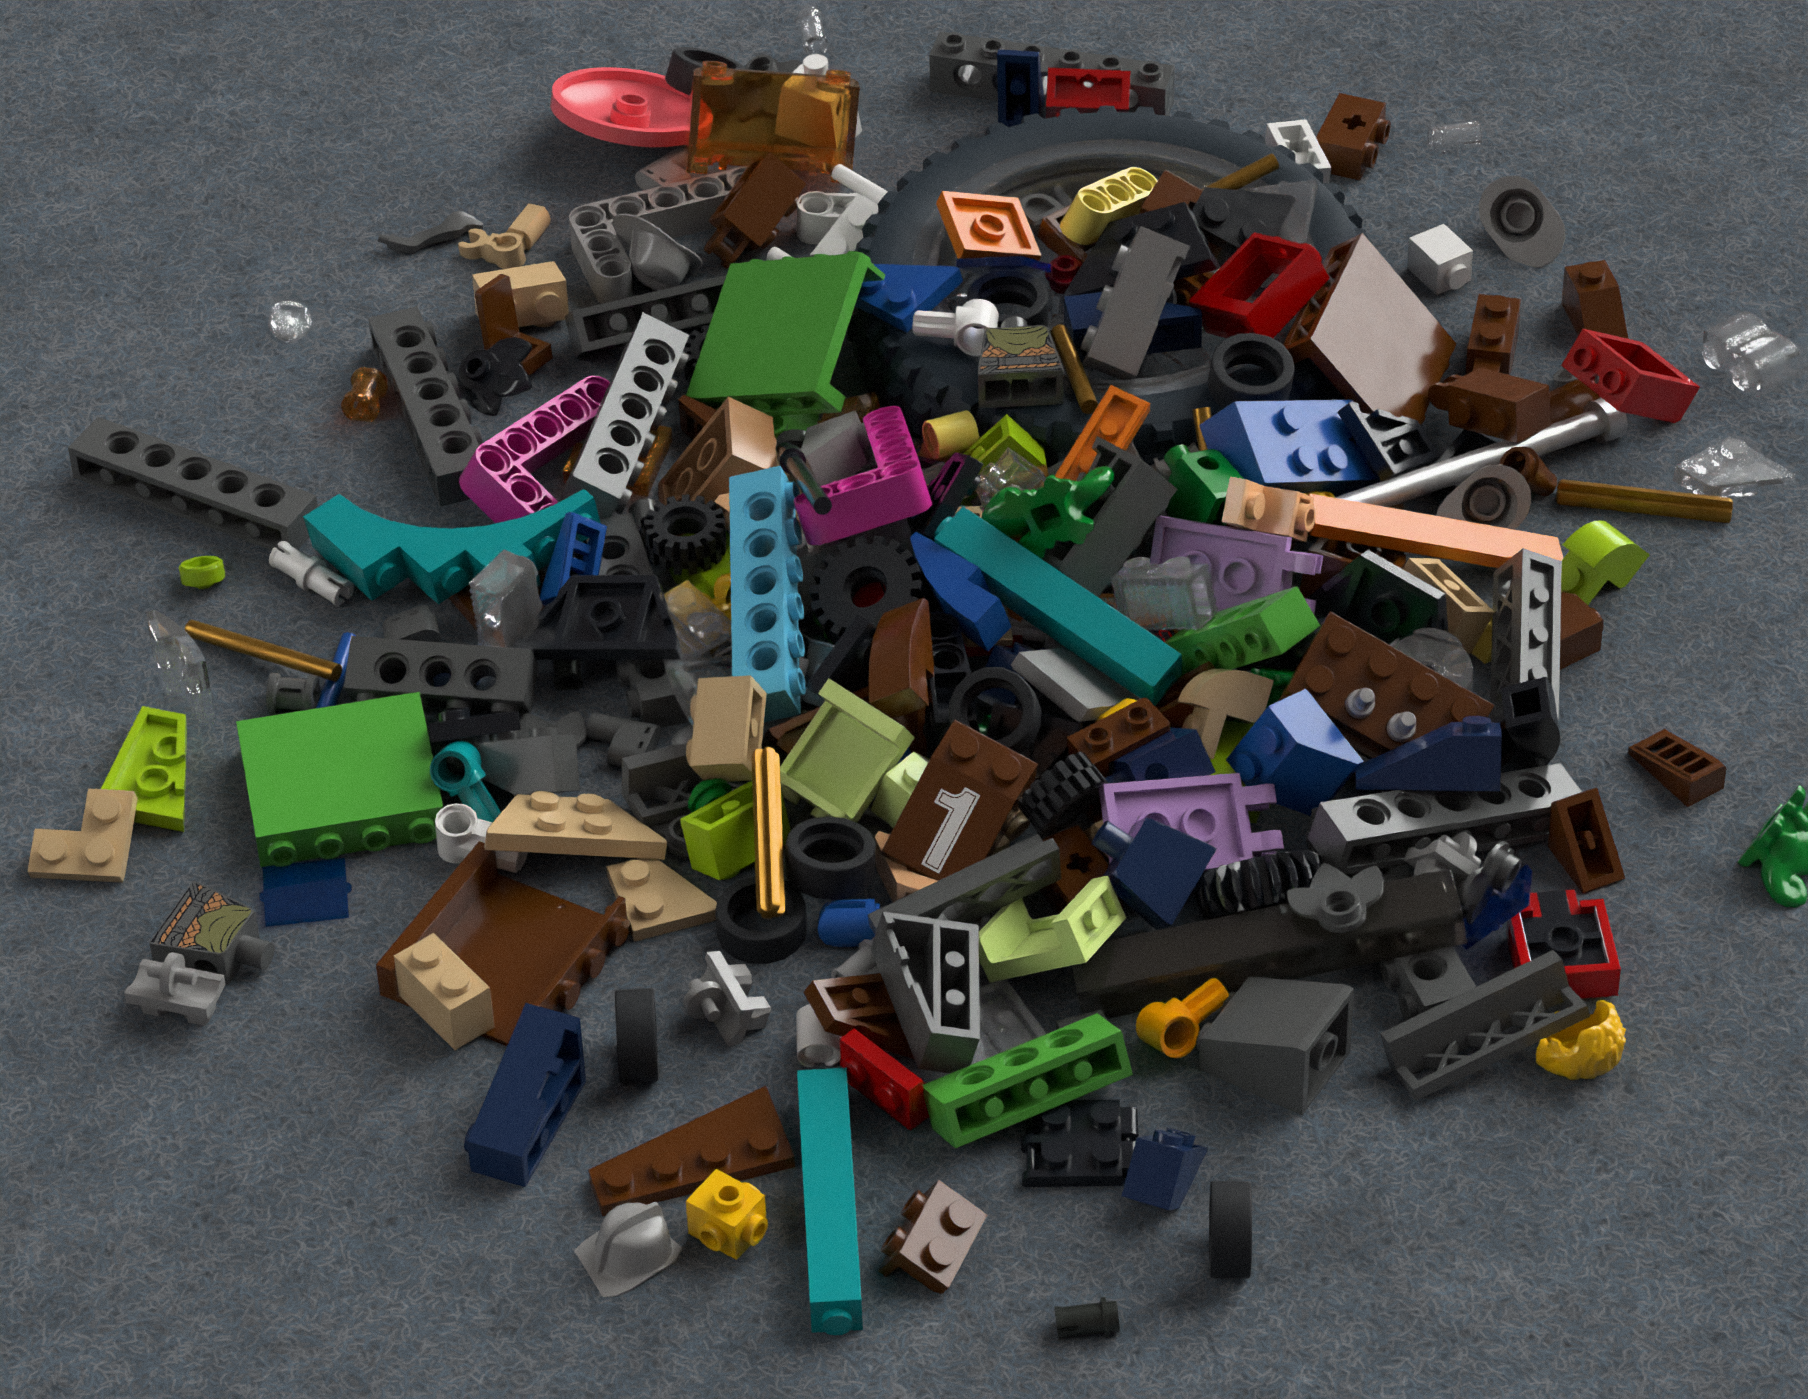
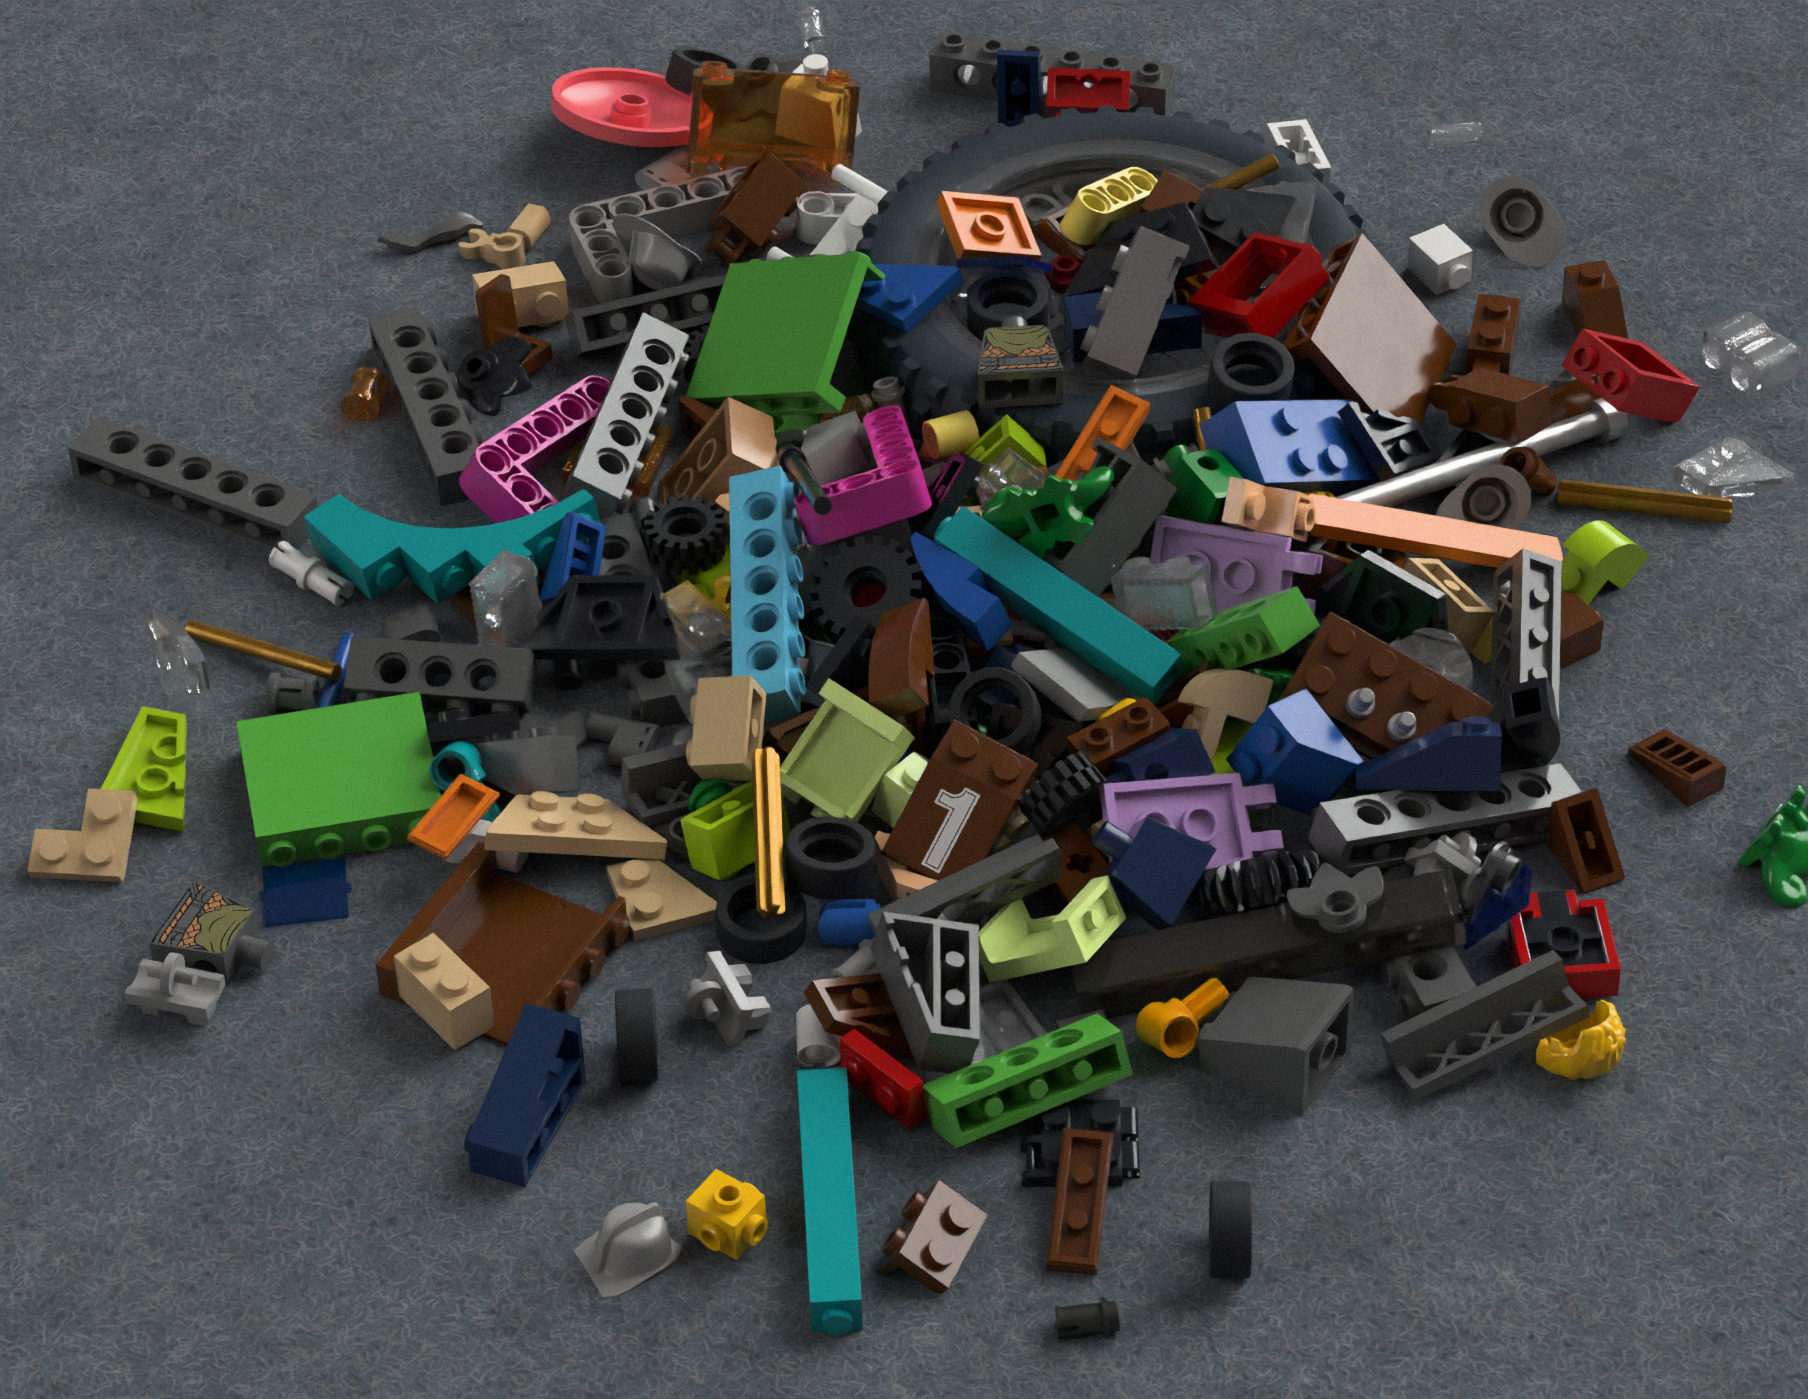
lime tile [179,556,225,589] -> none
clear tile [268,300,313,343] -> none
reddish brown wing [588,1086,795,1217] -> none
white axle [912,299,999,356] -> none
pearl gold bar [1051,324,1098,414] -> none
dark blue slope [1121,1128,1208,1210] -> none
reddish brown brick [1316,93,1391,180] -> none
none -> orange tile [407,774,500,860]
none -> light grey pin [871,376,912,430]
none -> reddish brown tile [1046,1128,1114,1275]

